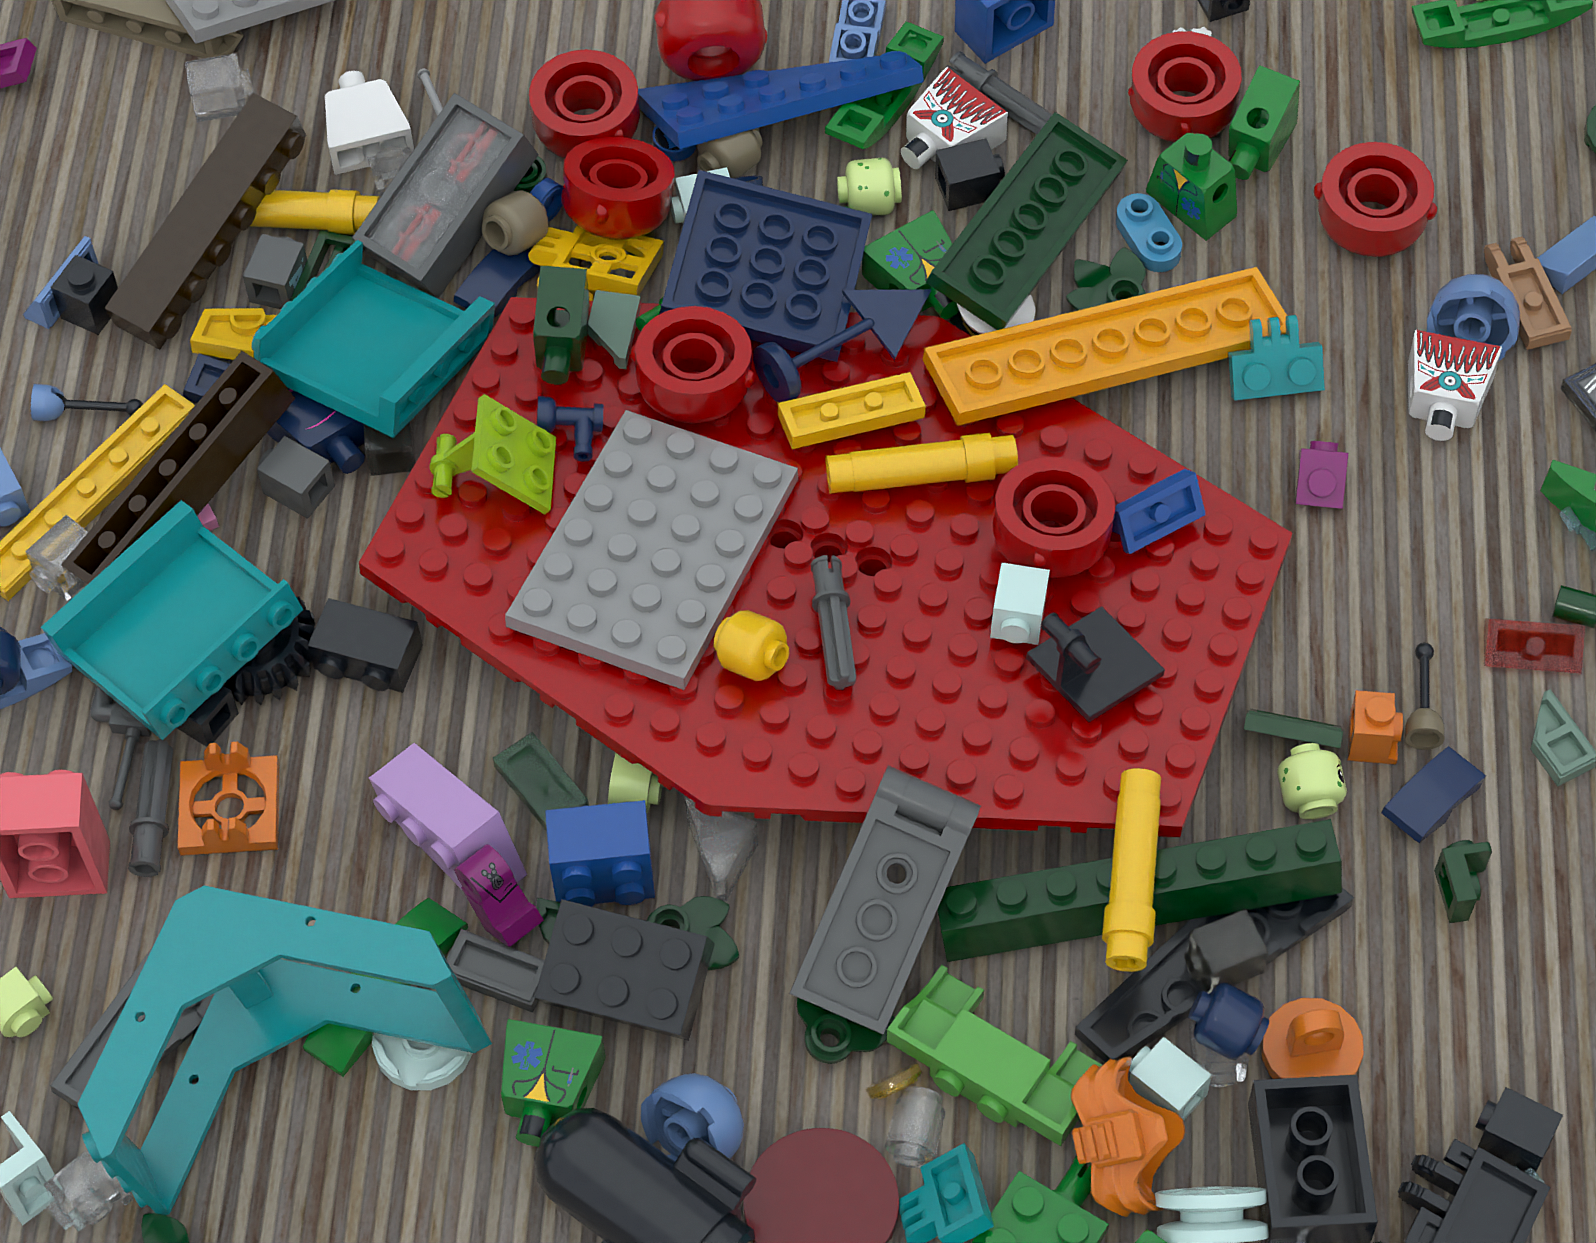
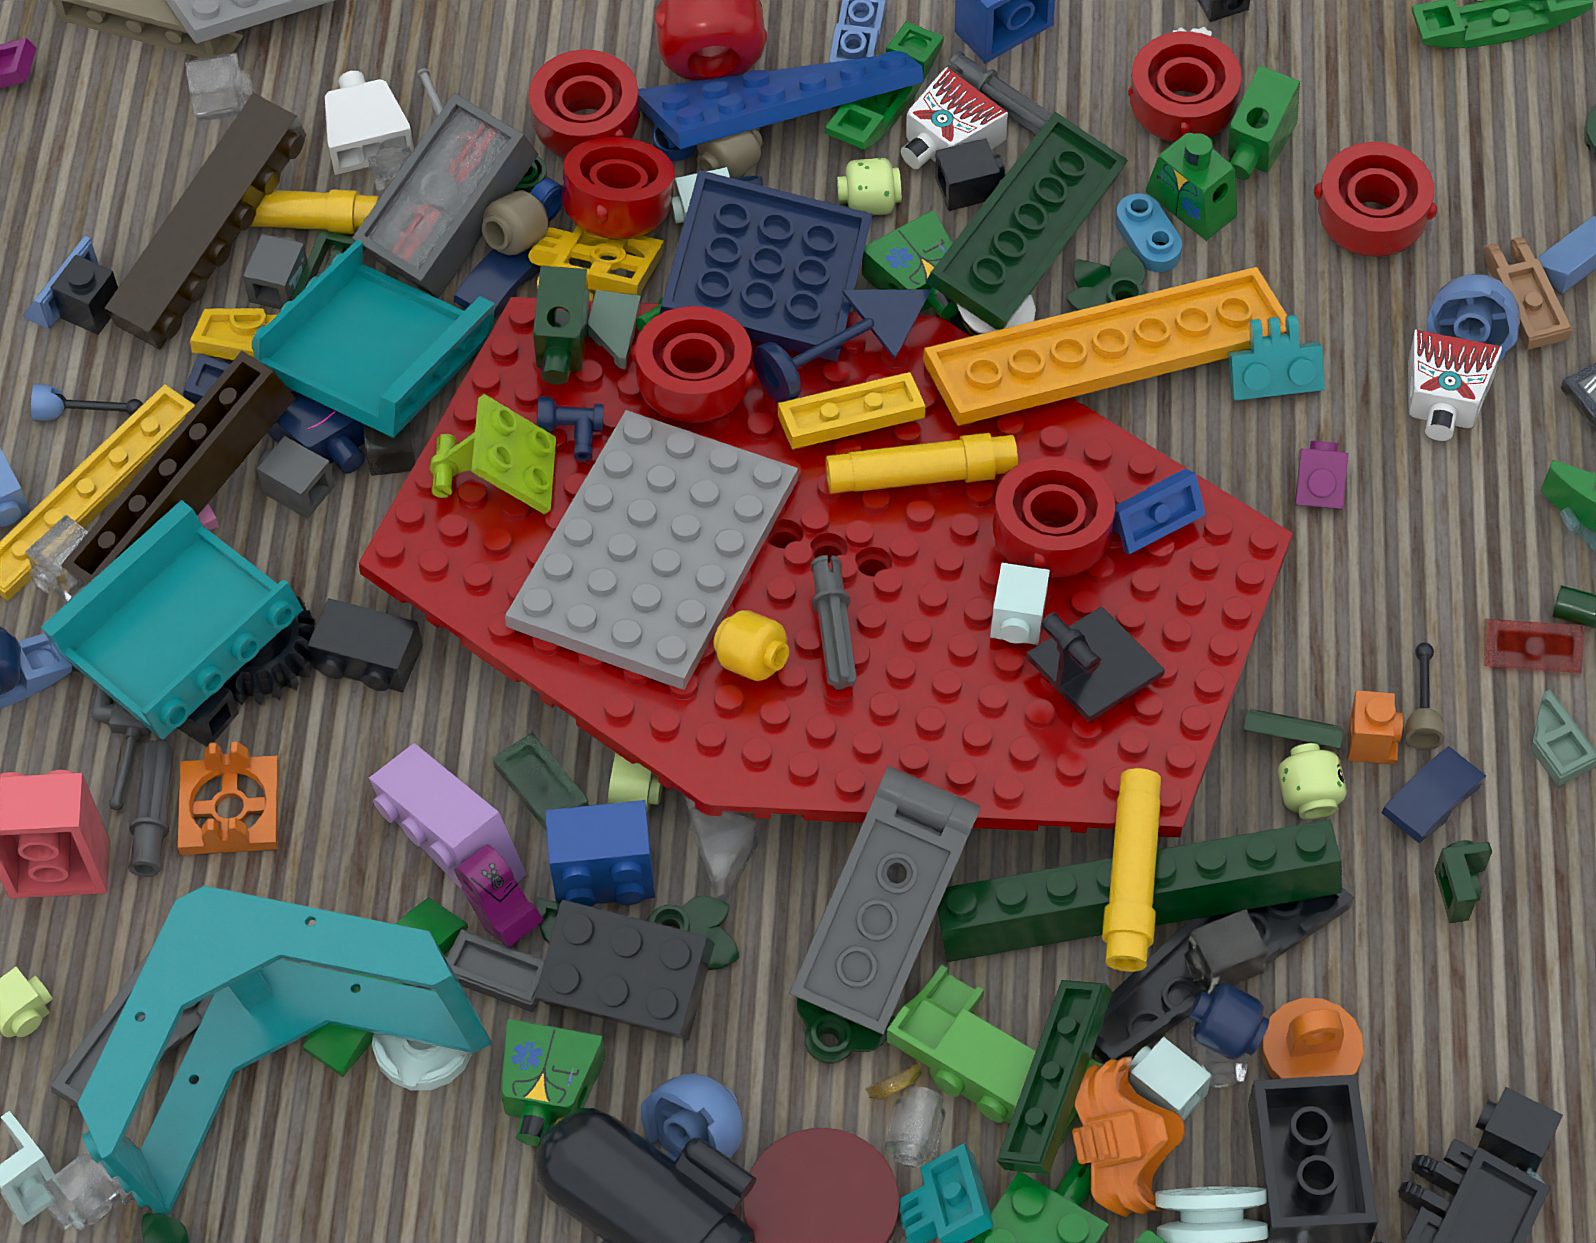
none -> dark green tile [997,980,1113,1175]

